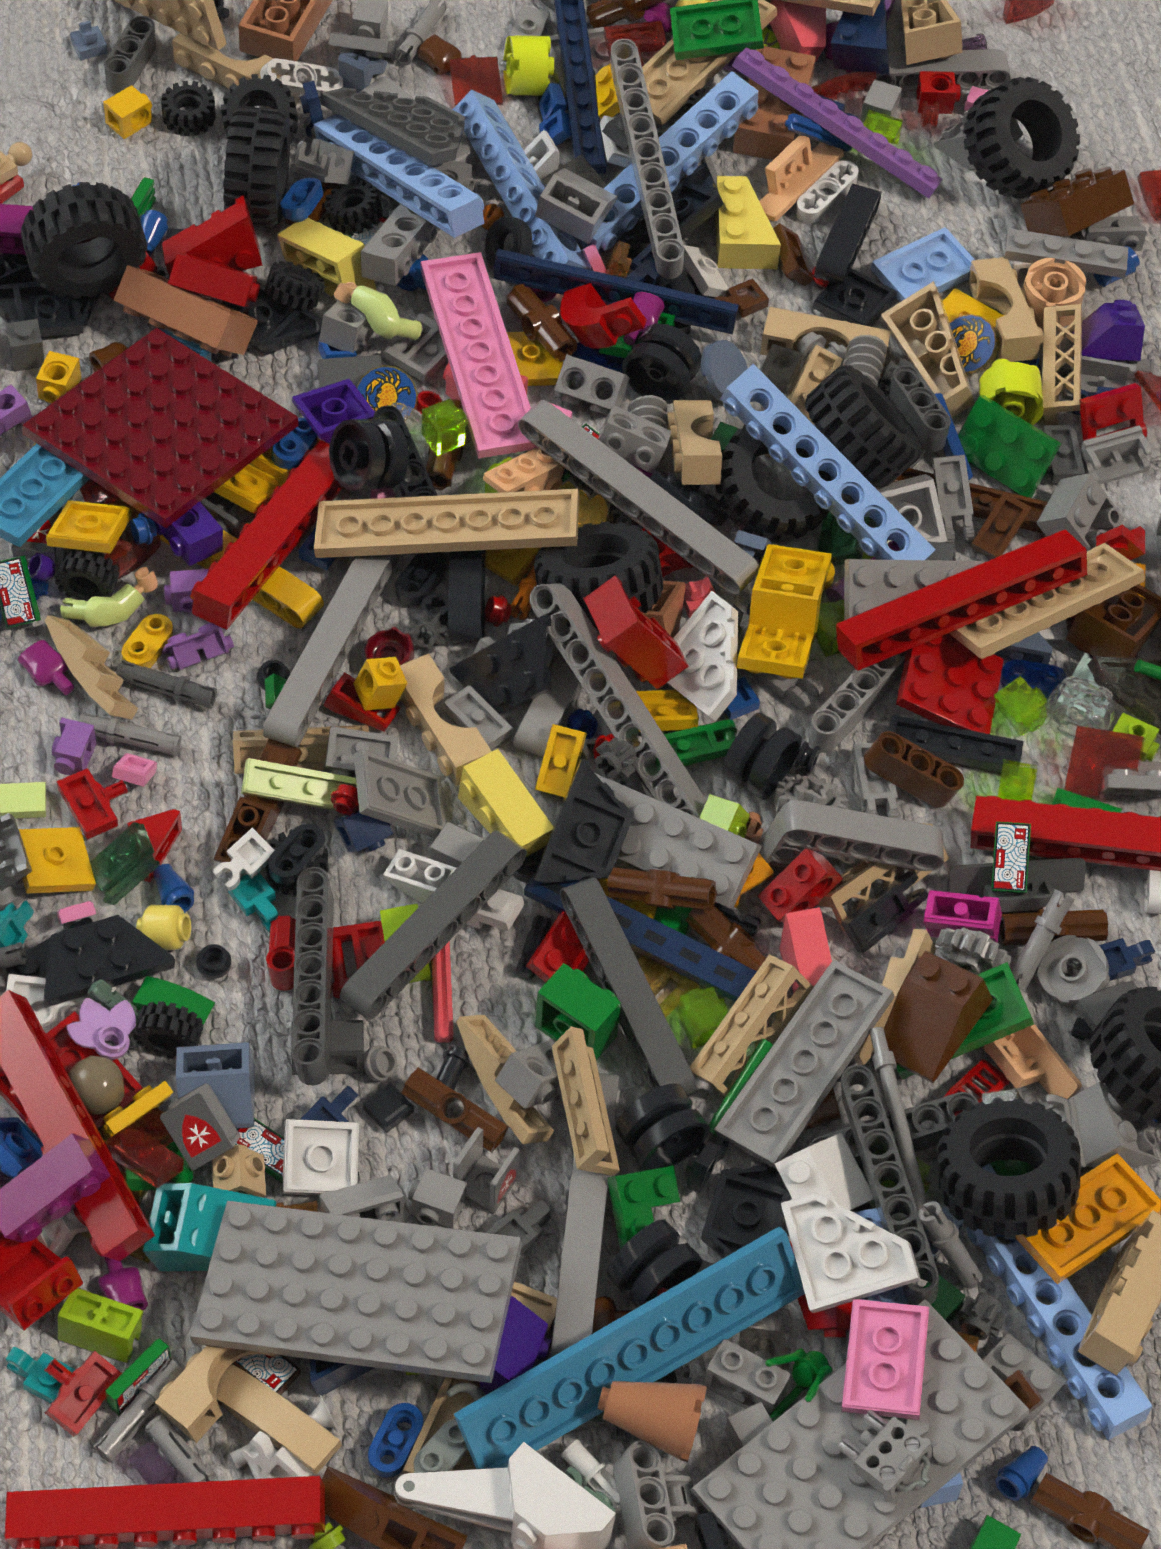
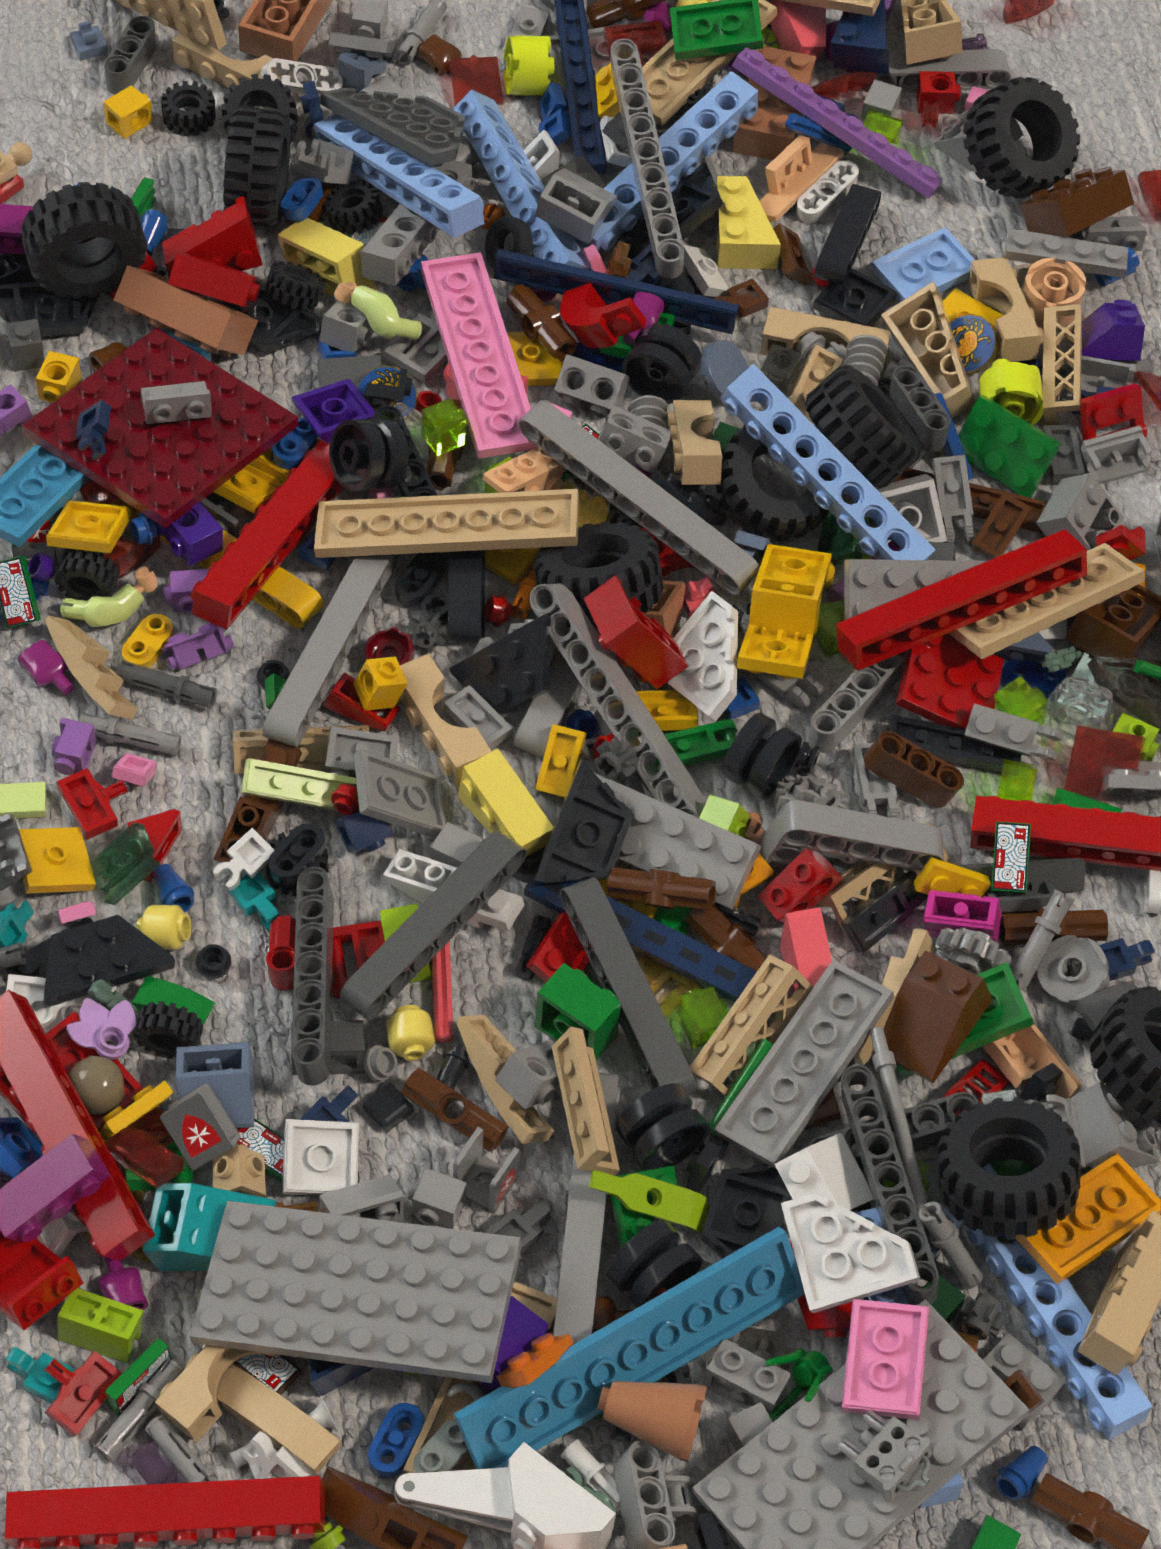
none -> dark blue plate [76,399,111,460]
none -> light grey bracket [141,381,211,424]
none -> black bracket [364,368,412,407]
none -> light yellow head [385,1005,435,1061]
none -> orange plate [496,1333,574,1388]
none -> lime piece [589,1170,710,1232]
none -> yellow plate [913,857,992,898]
none -> light grey hinge [964,704,1064,761]
none -> black plate [1018,1063,1063,1102]
none -> sand green axle [1041,646,1082,672]

